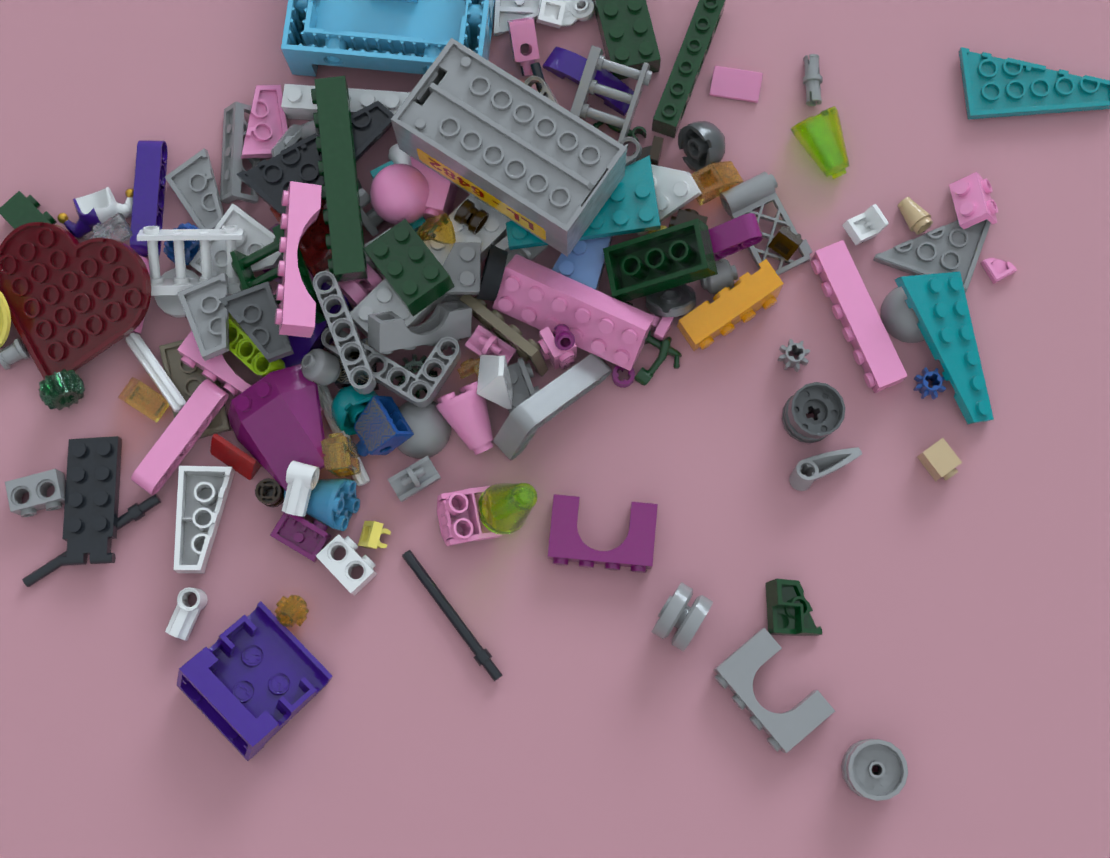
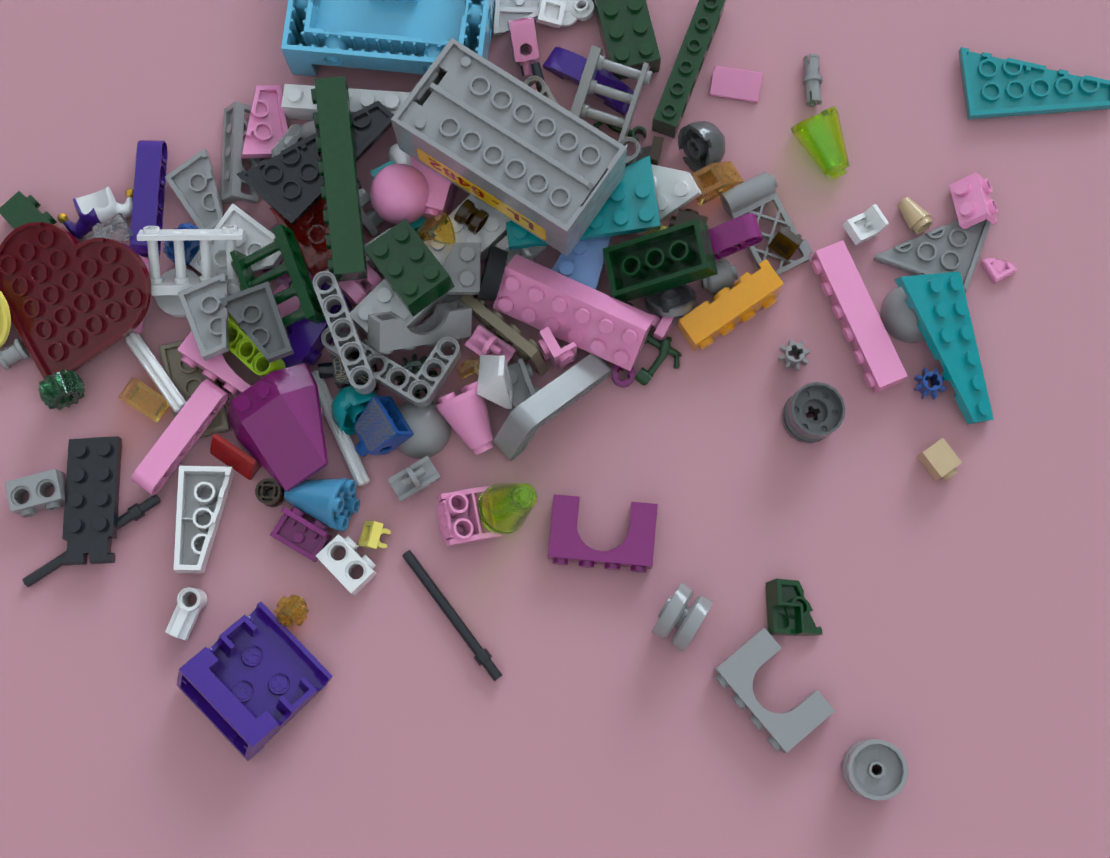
bright pink arch [275,181,322,338] -> none
white piece [282,461,320,517] -> none
light grey head [301,348,341,386] -> none
clear yellow brick [321,433,361,478] -> none
magenta pin [553,324,575,350] -> none
light grey piece [789,447,862,491] -> none

